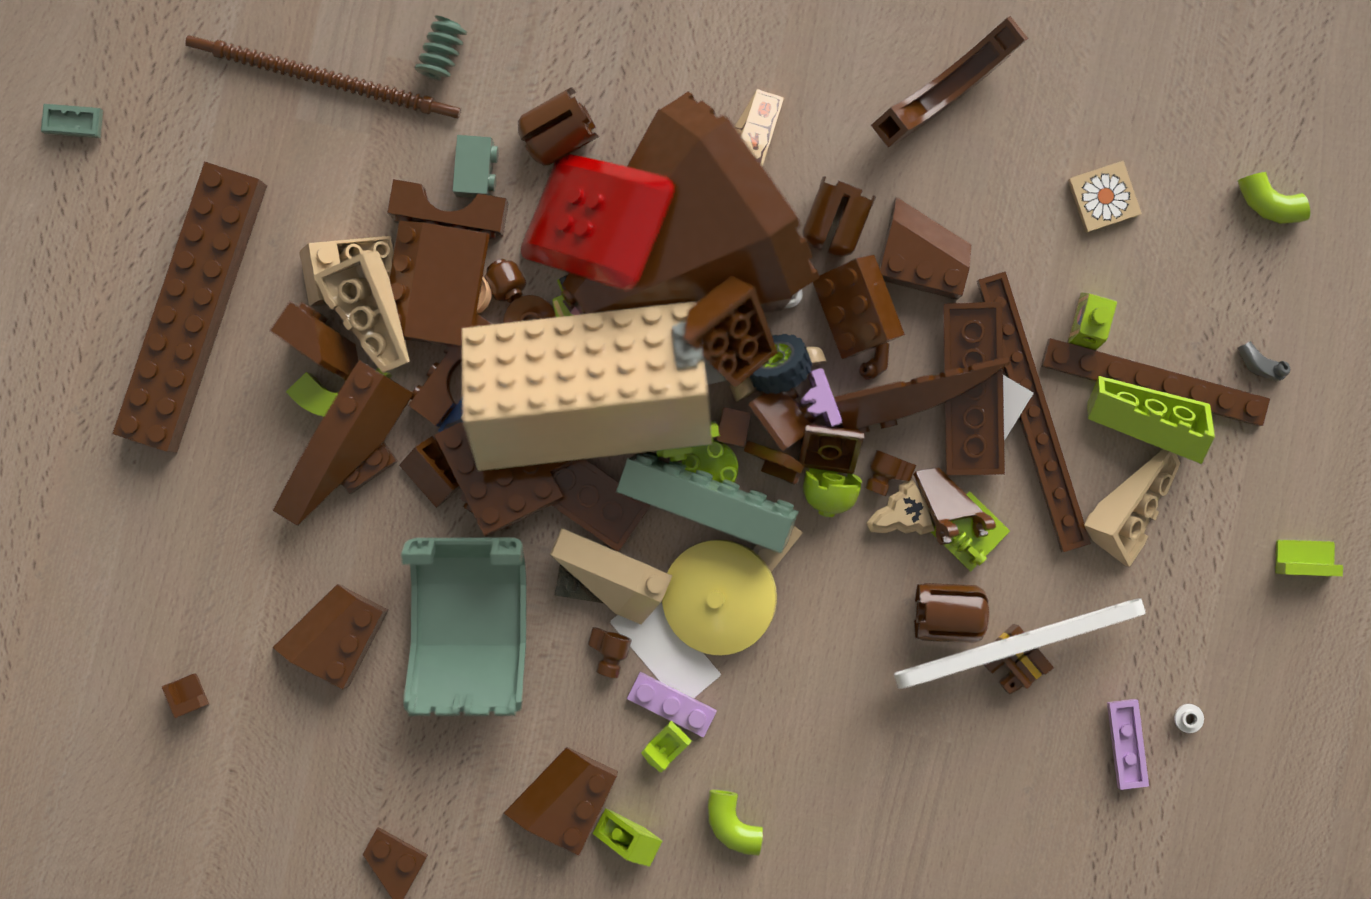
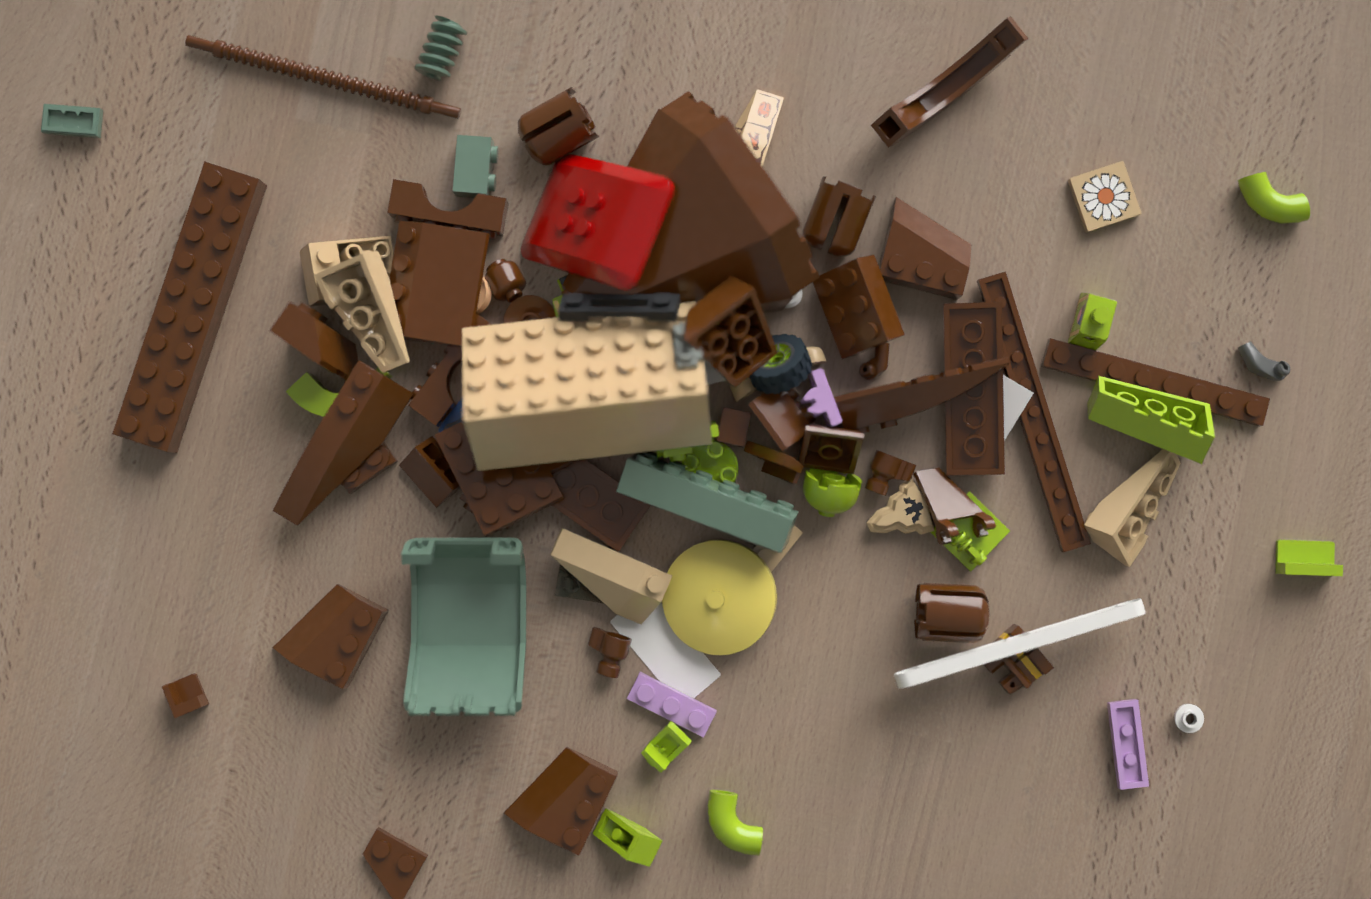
none -> black container [558,293,680,321]

